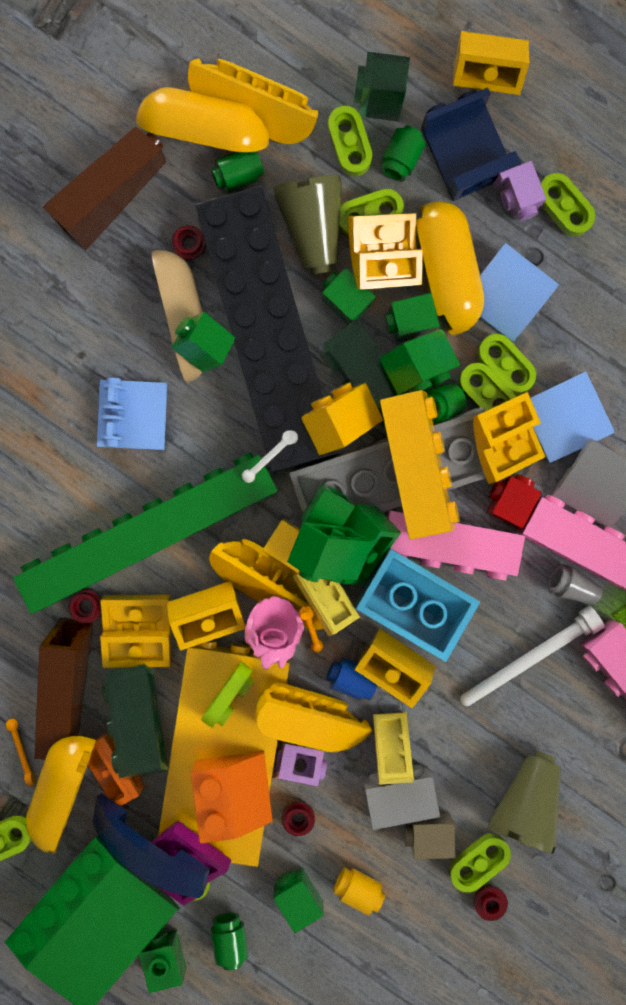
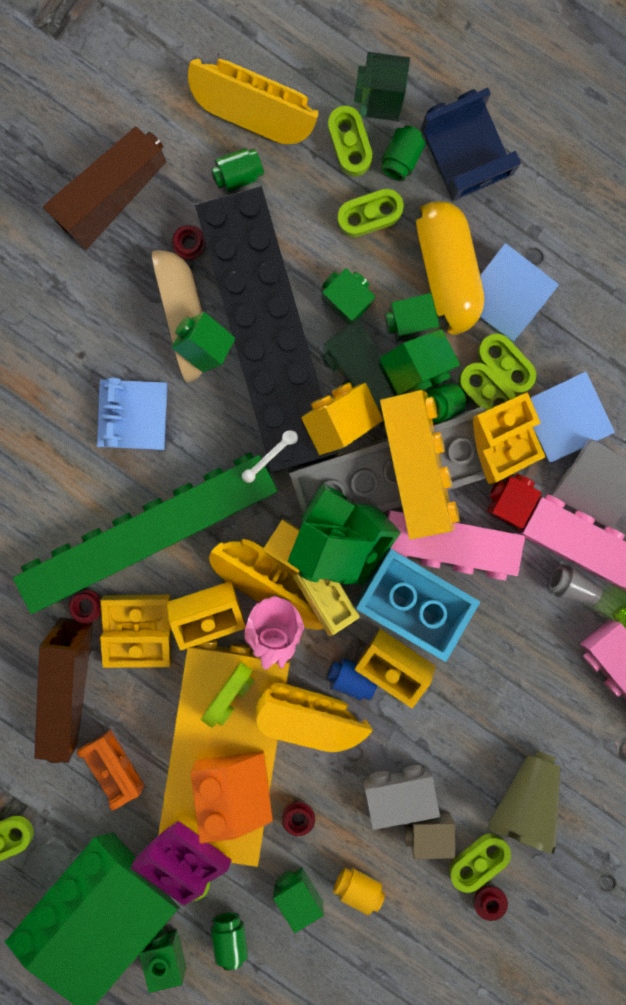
light orange hinge [5,718,36,787] -> none
yellow brick [26,736,96,854] -> none
dark blue slope [92,793,210,898] -> none
clear green brick [102,664,169,780] -> none
yellow brick [136,87,269,152] -> none
lavender brick [272,743,327,786] -> none
olive cone [273,175,342,275] -> none
light orange hinge [299,606,324,652] -> none
yellow slope [348,213,422,289] -> none
light yellow plate [373,712,414,785] -> none
yellow brick [453,31,530,95] -> none
white piece [460,605,605,706] -> none
lavender brick [493,161,546,222] -> none
lime plate [541,173,595,237] -> none

